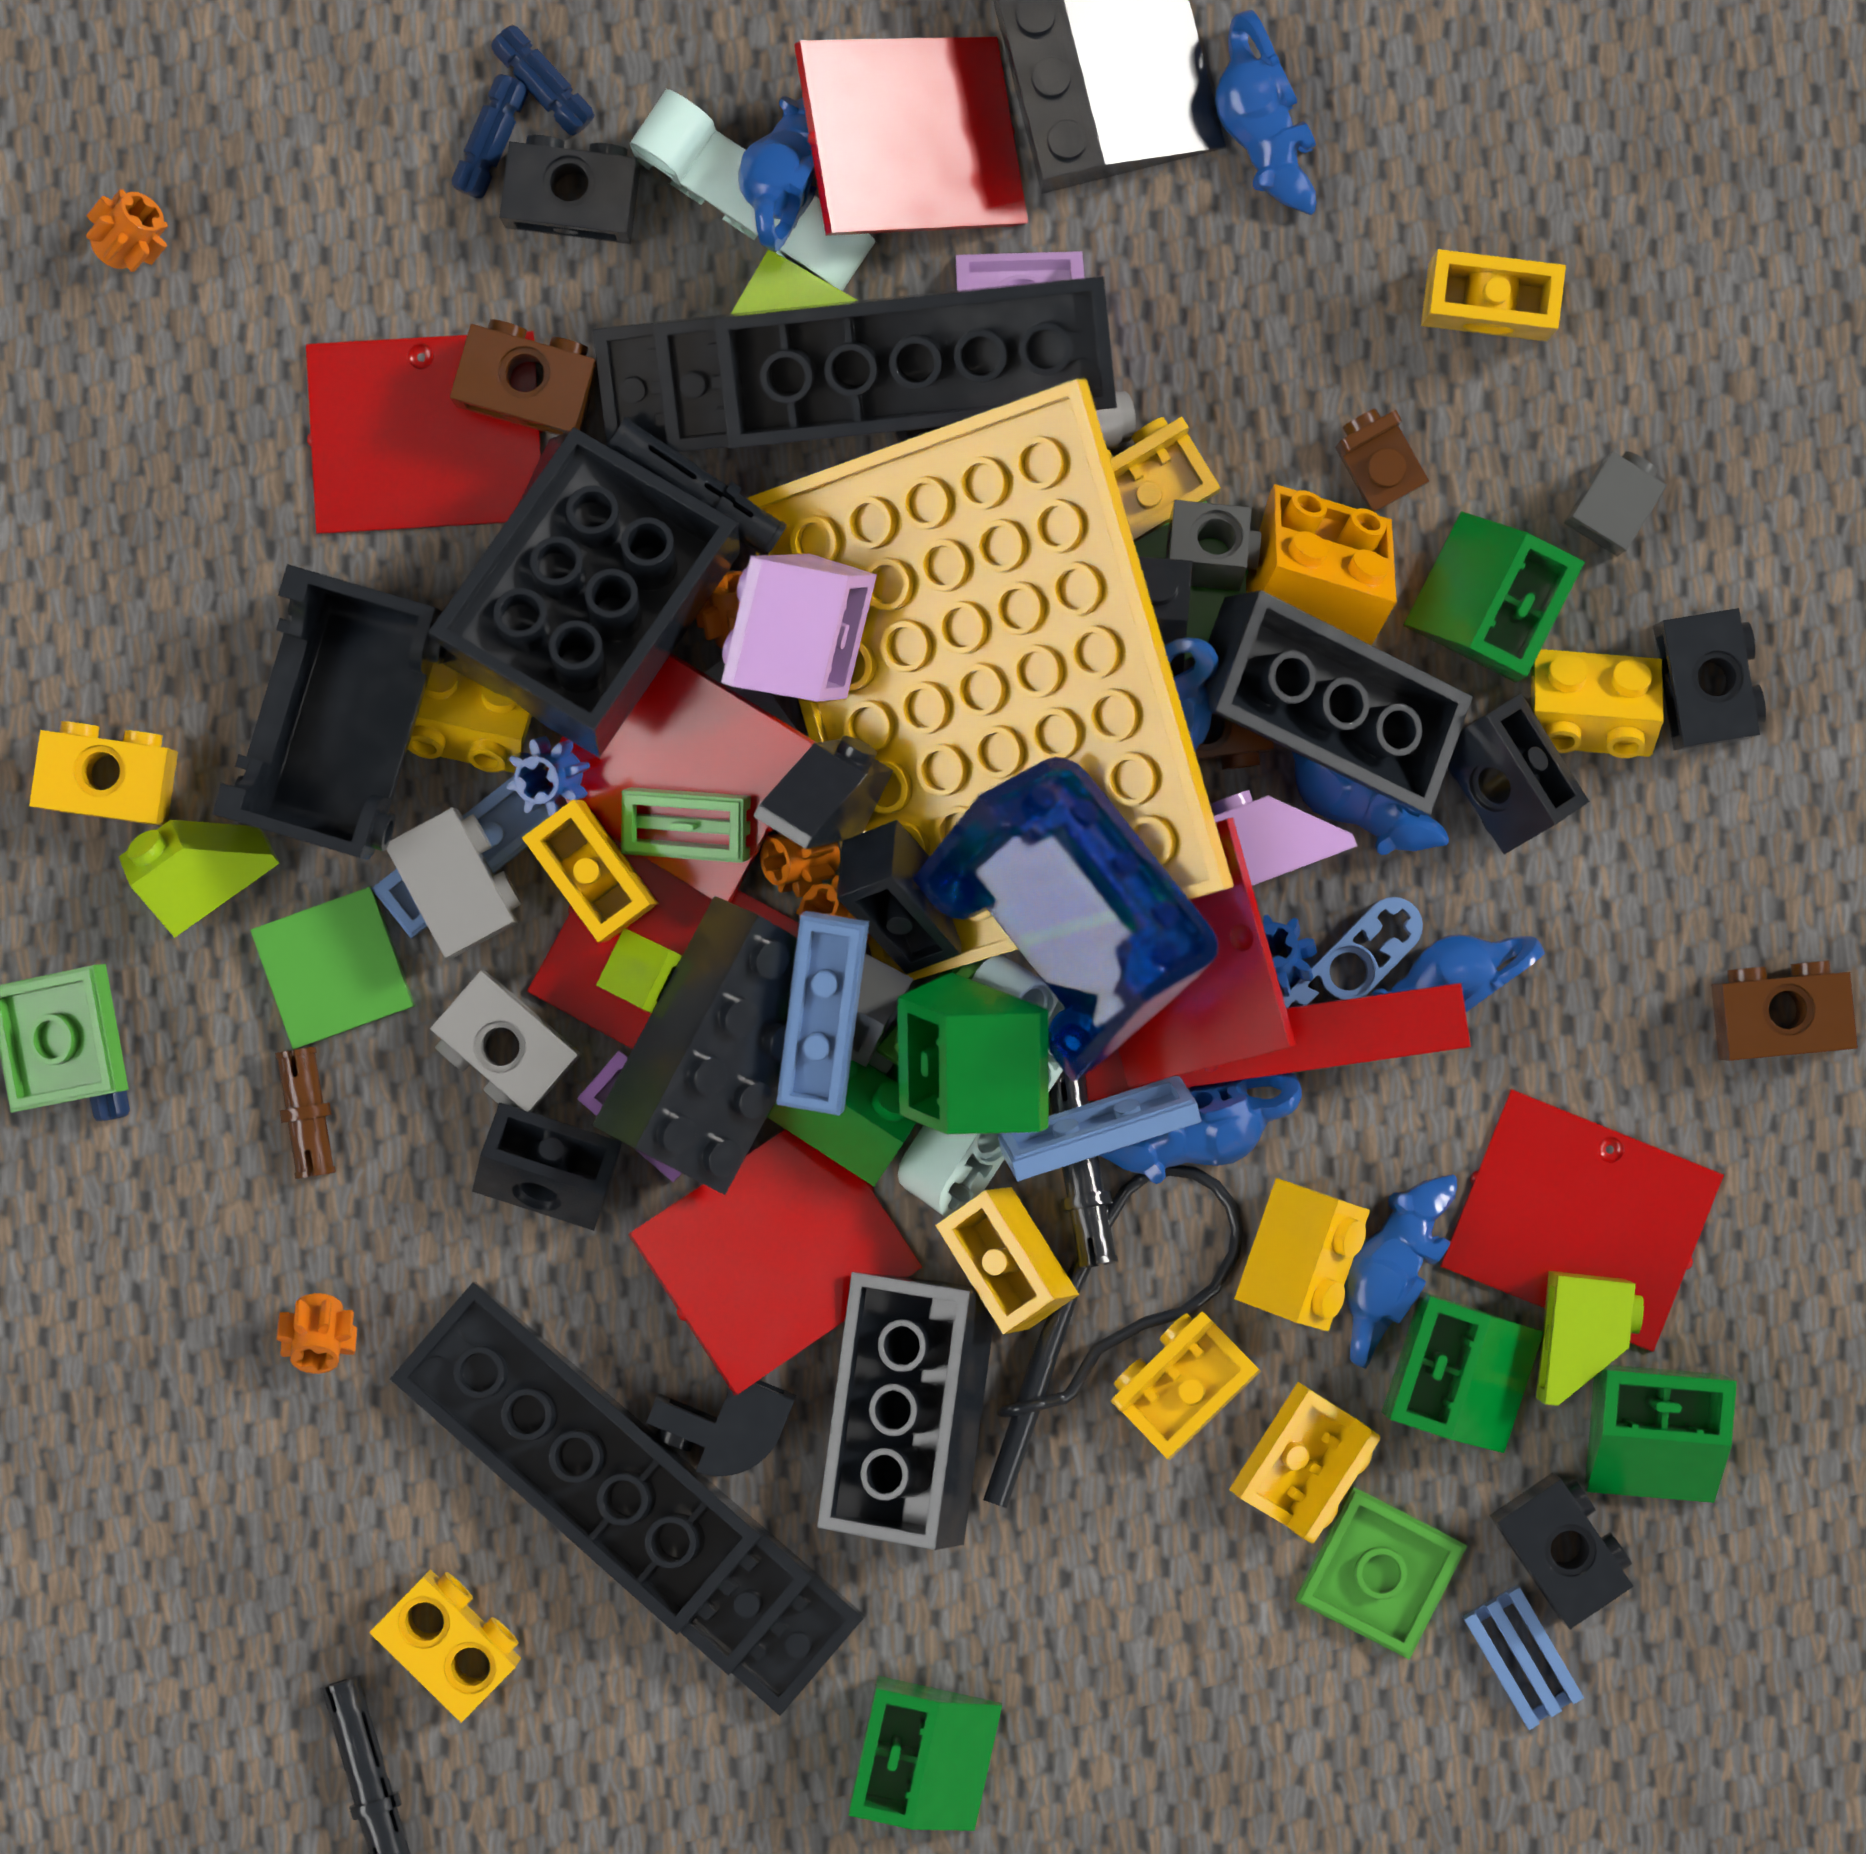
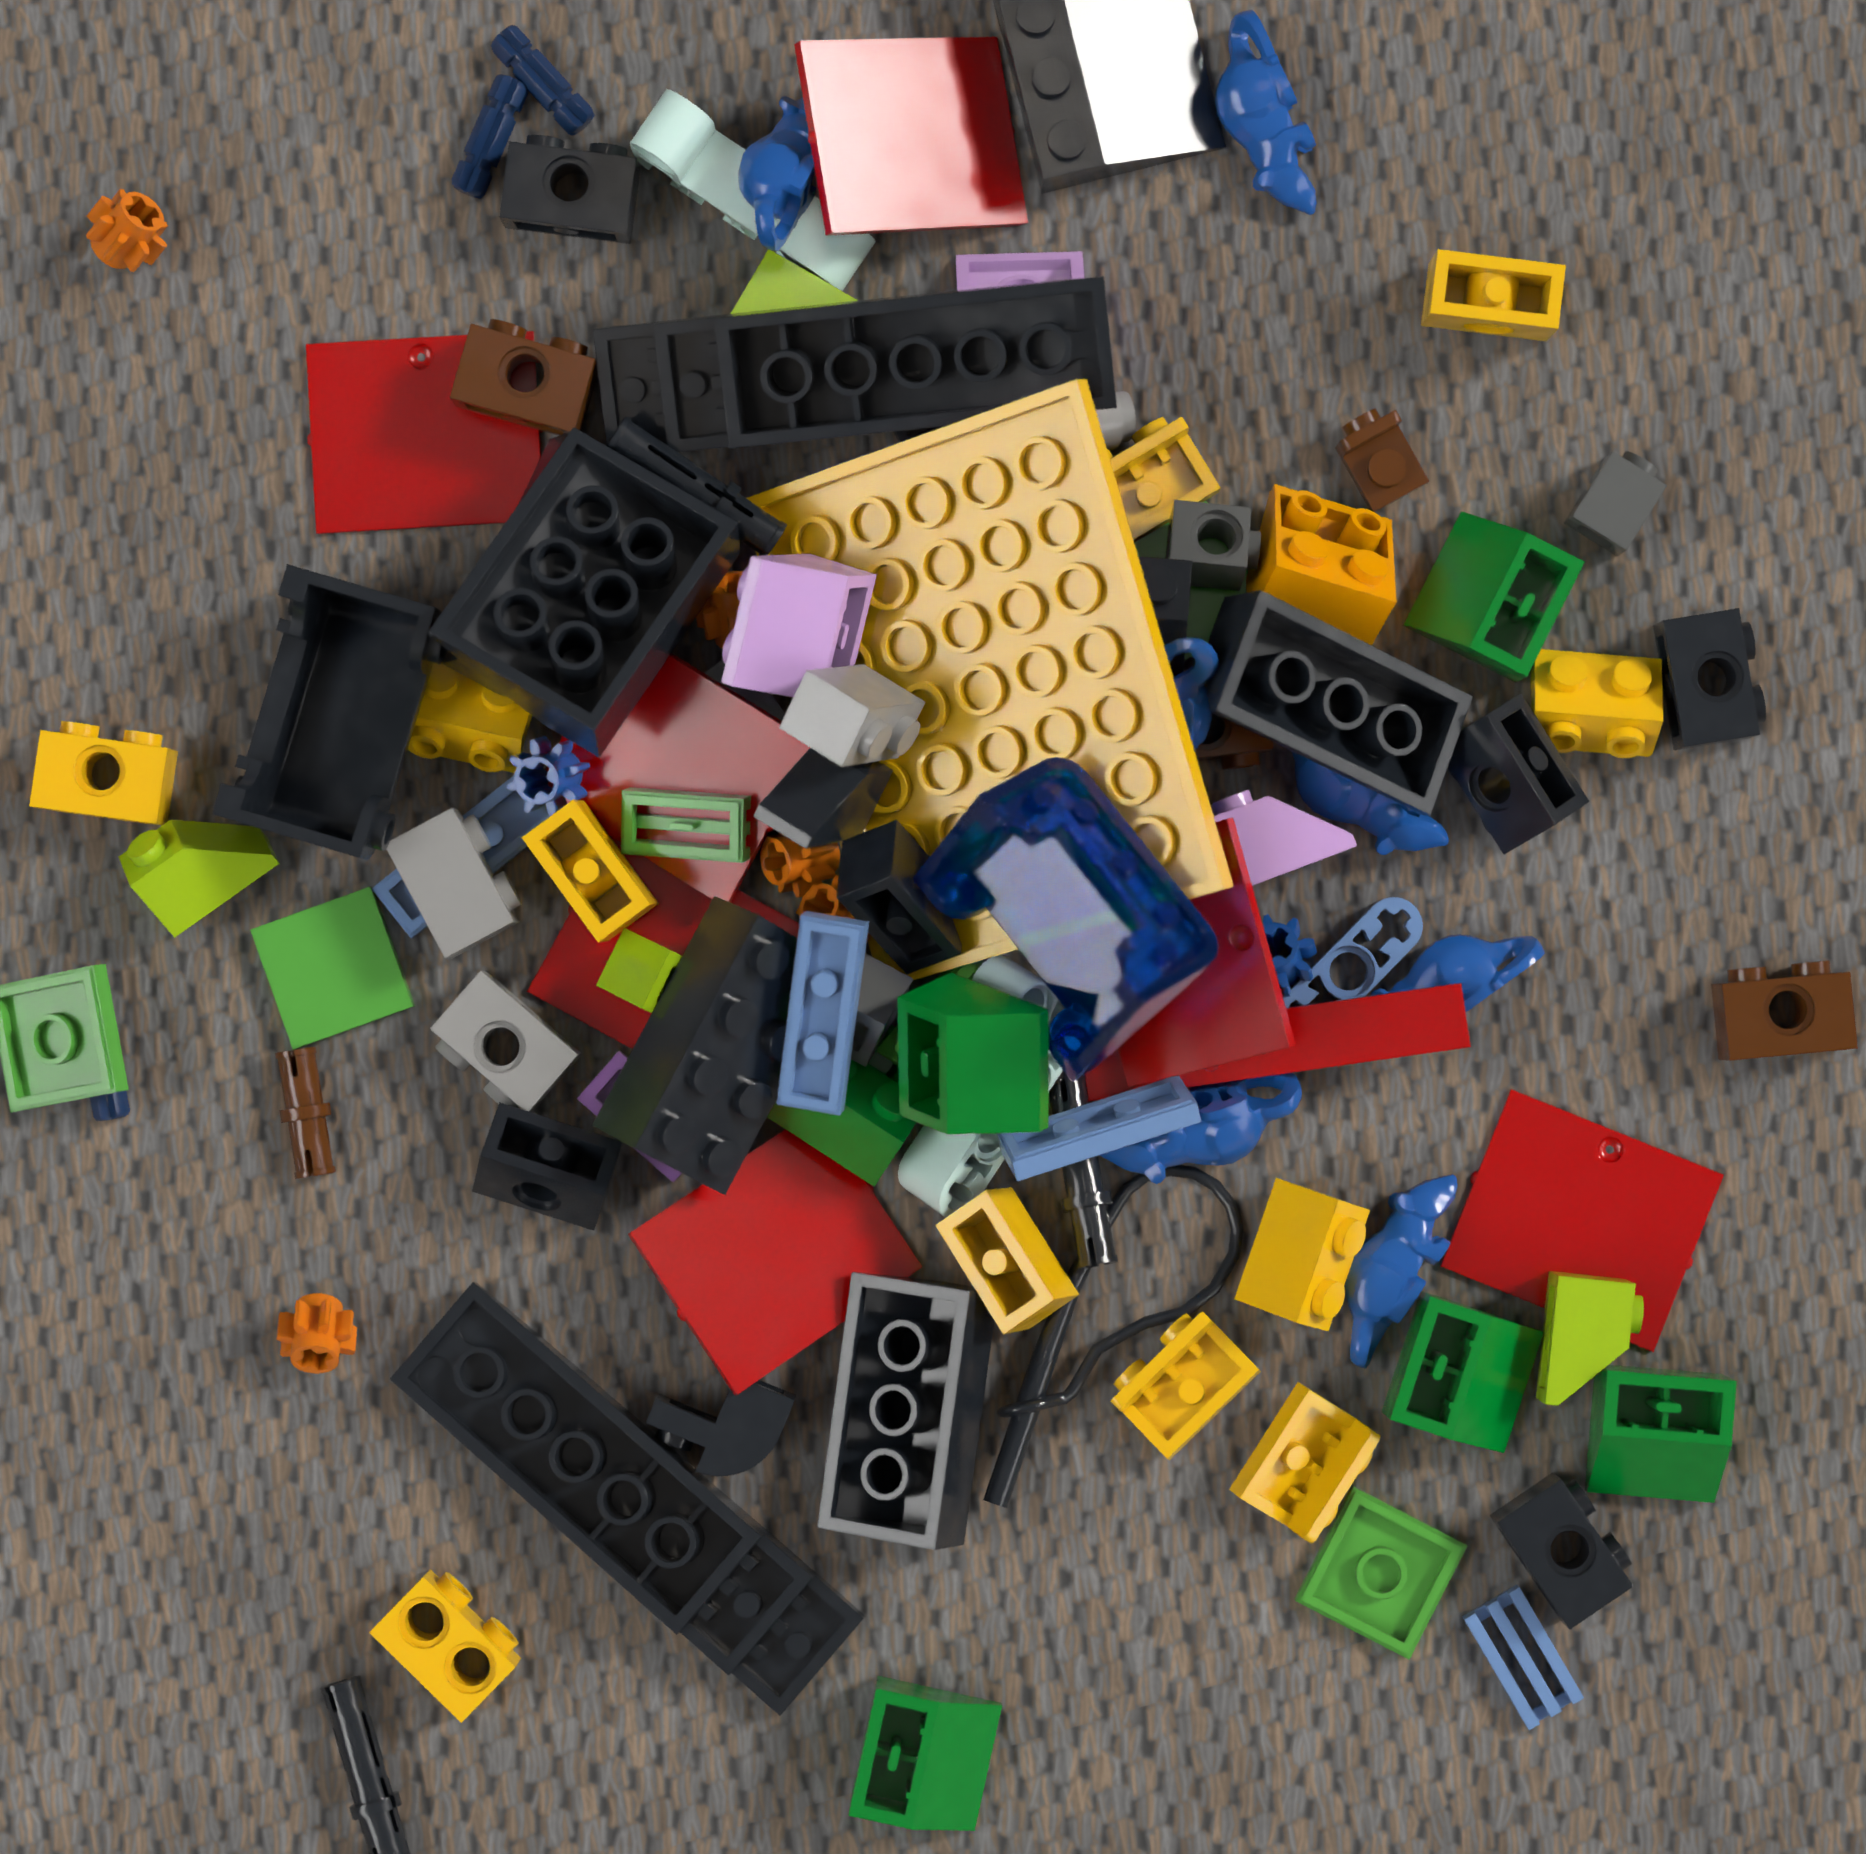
none -> light grey brick [779,664,925,767]

